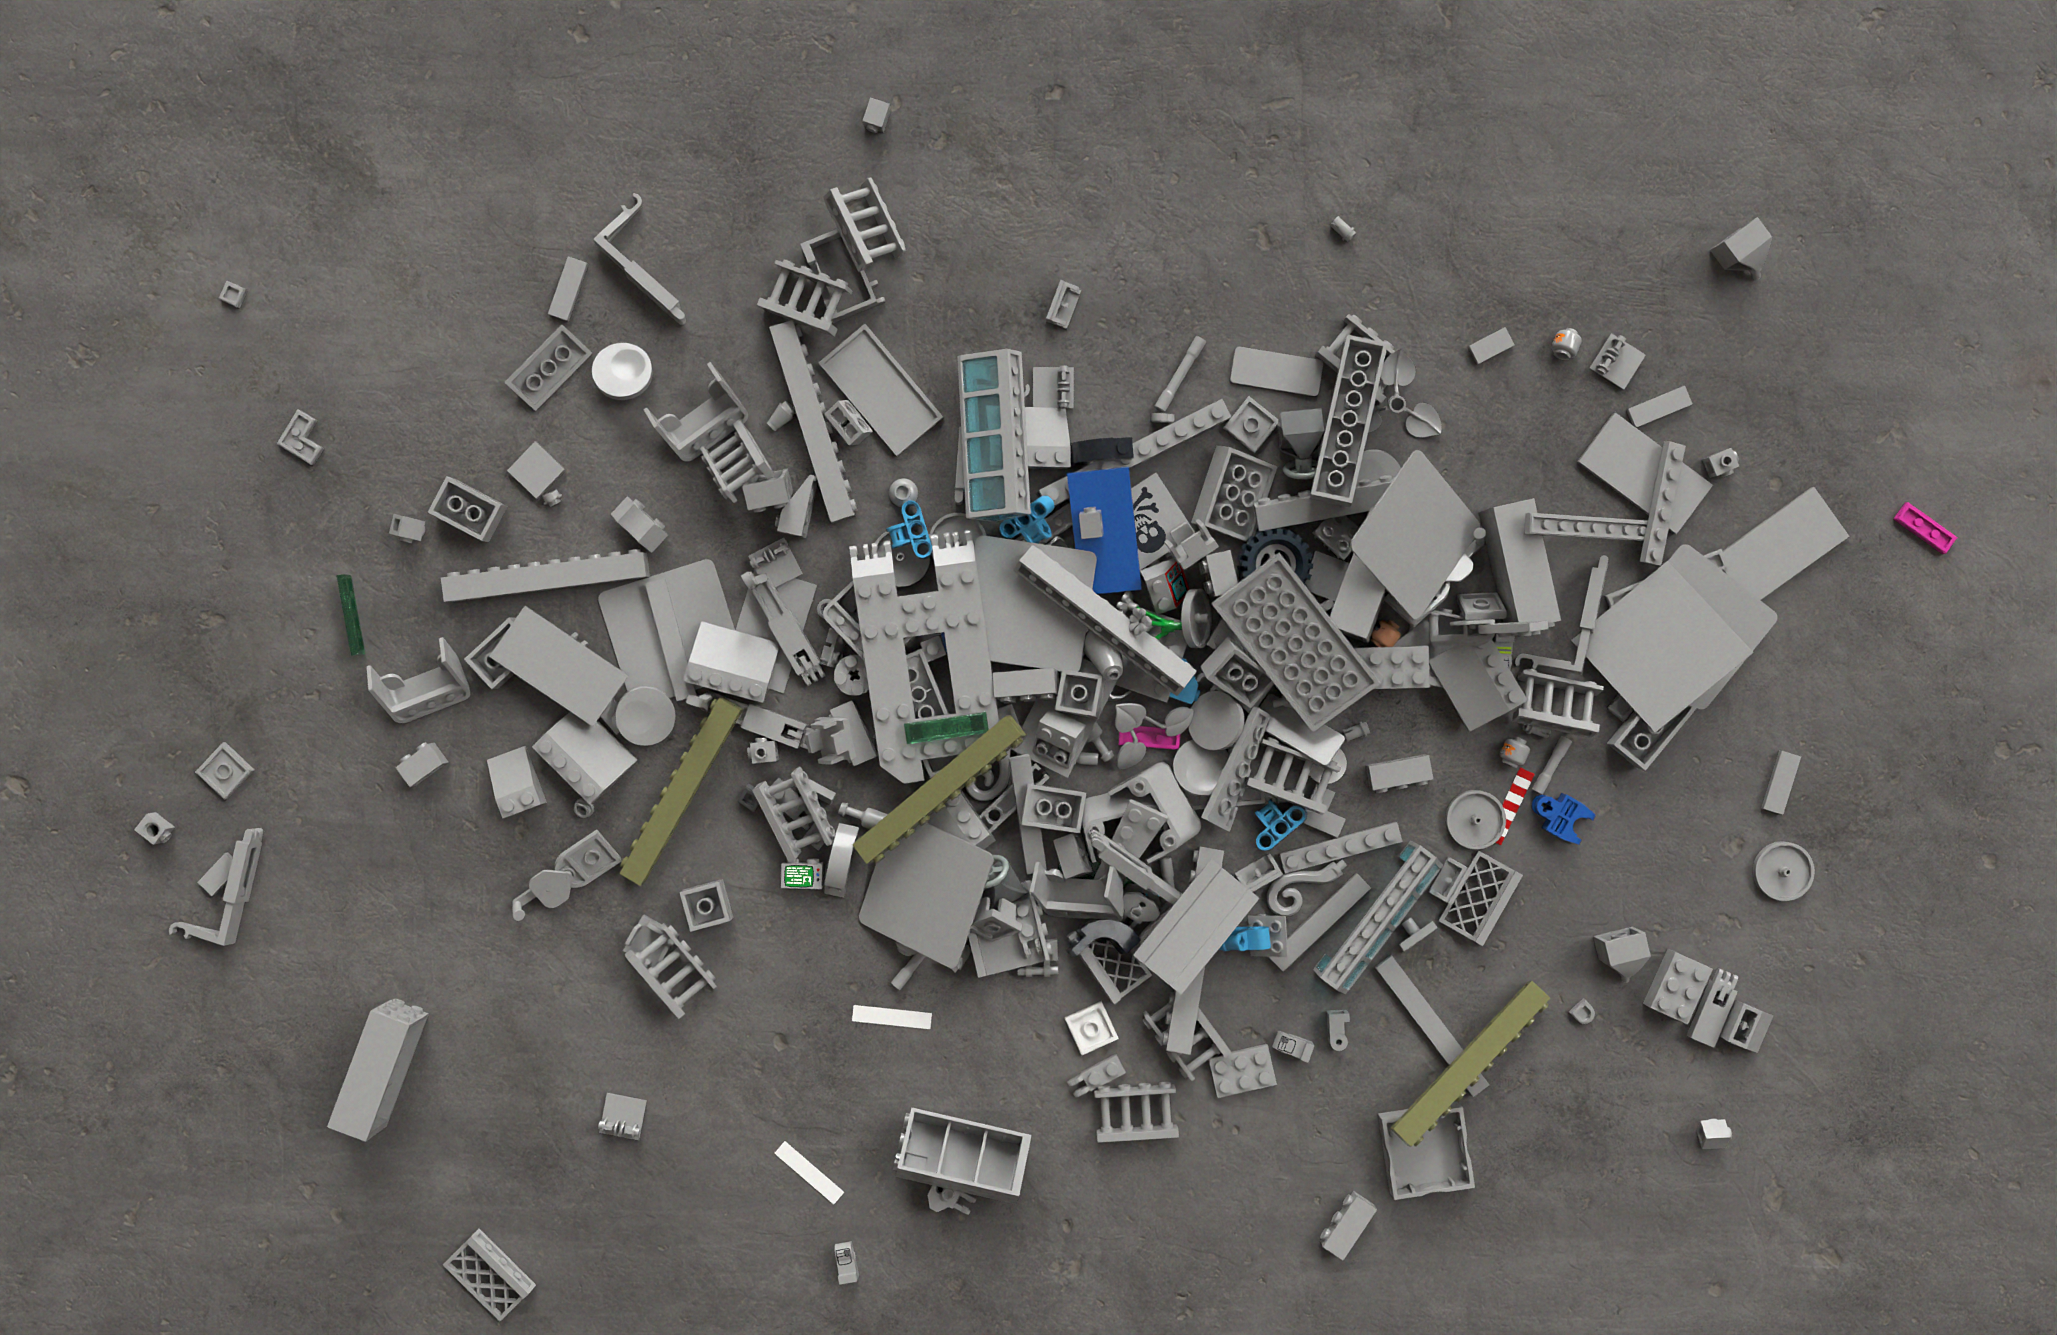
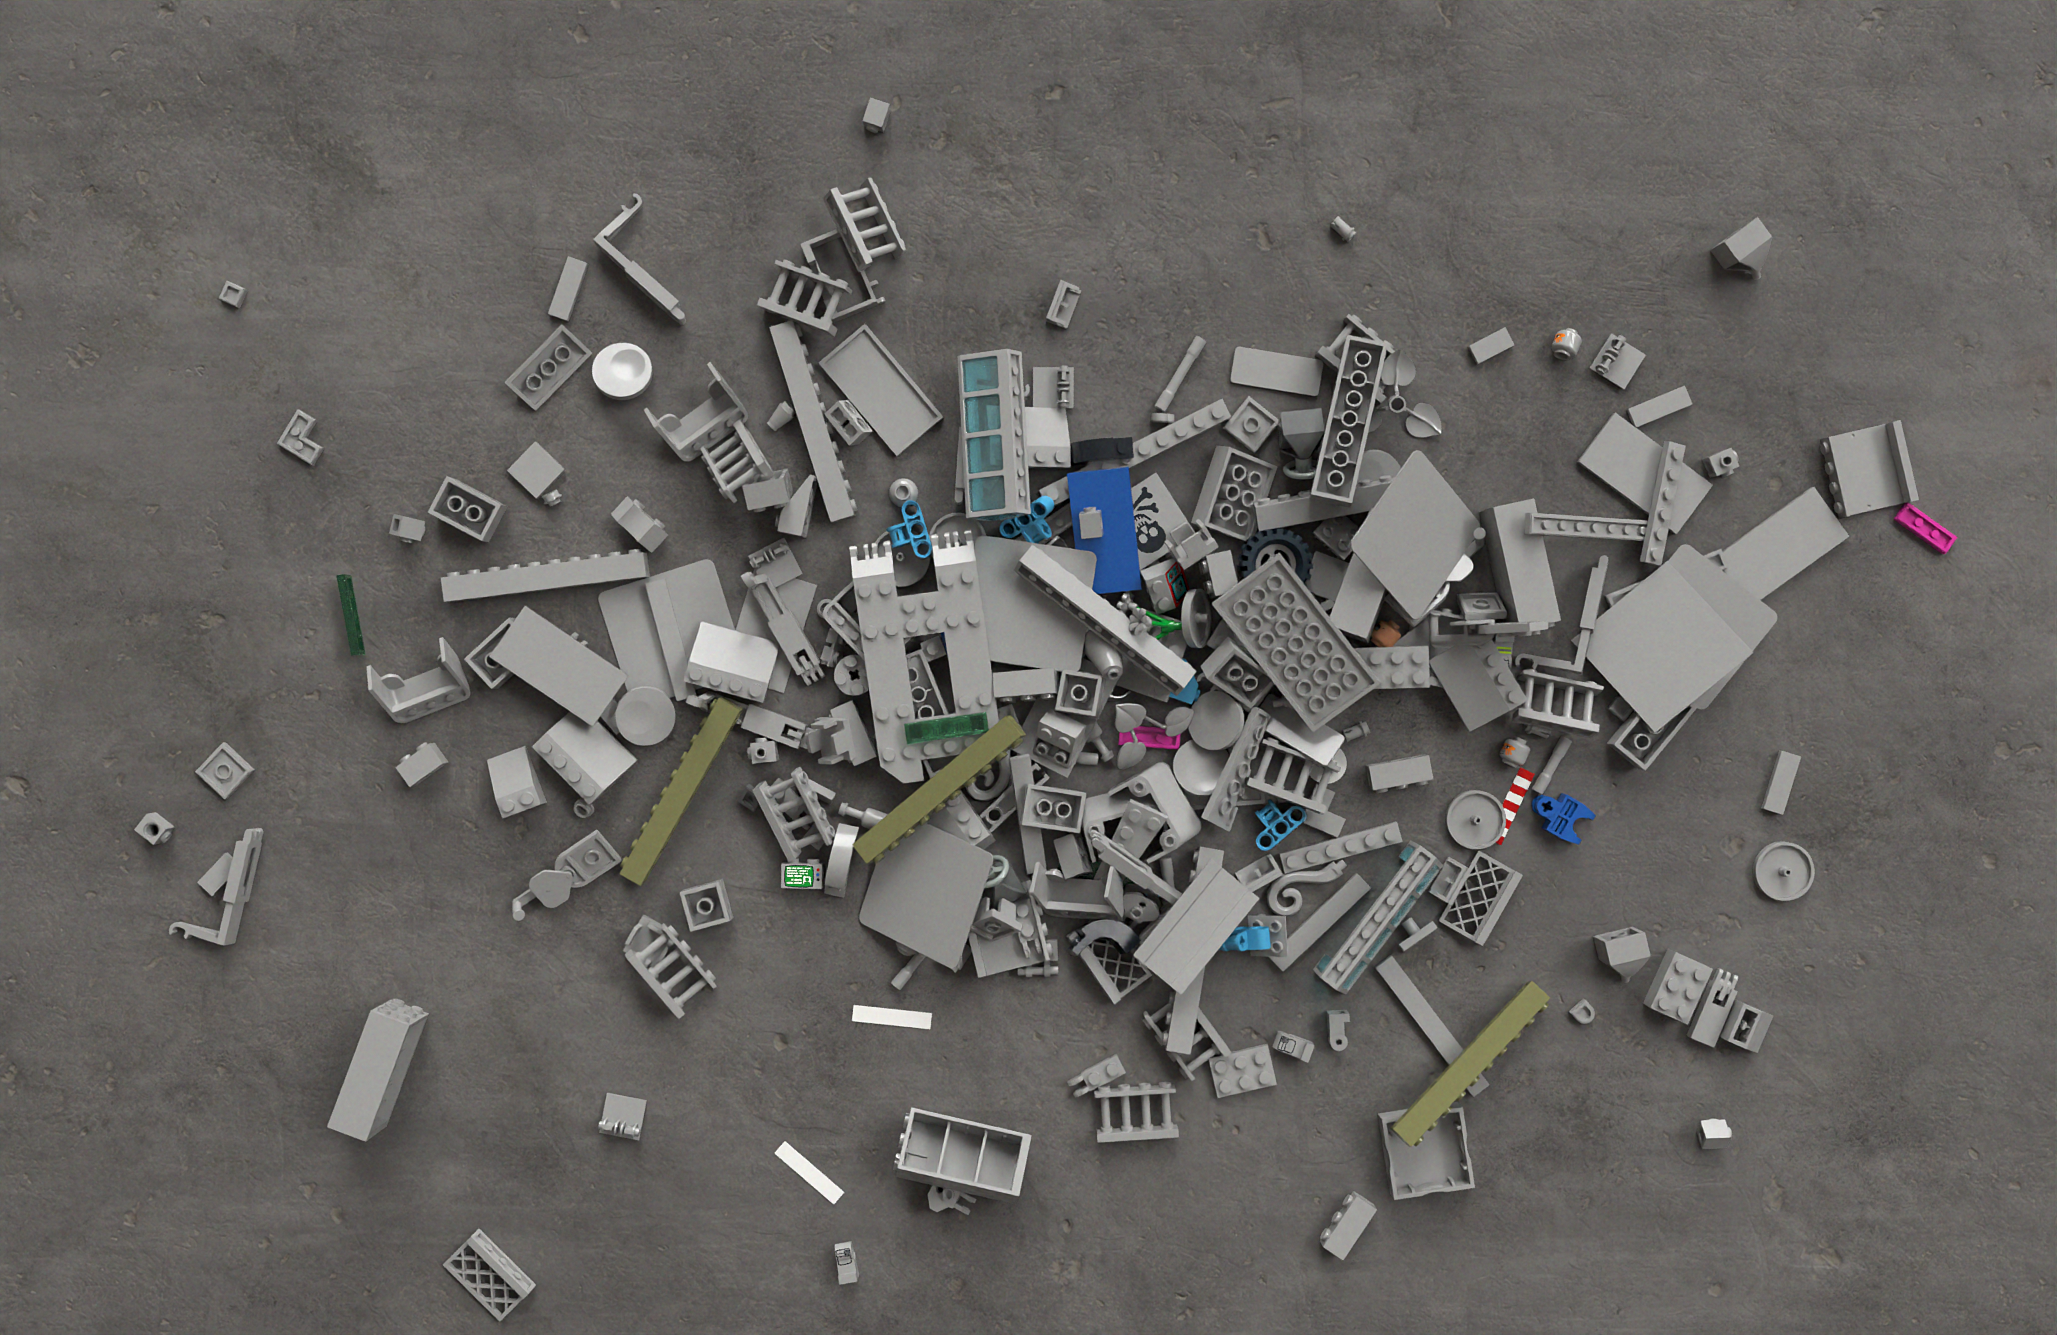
white tile [1065,1001,1119,1055] -> none
none -> light grey panel [1820,420,1919,518]

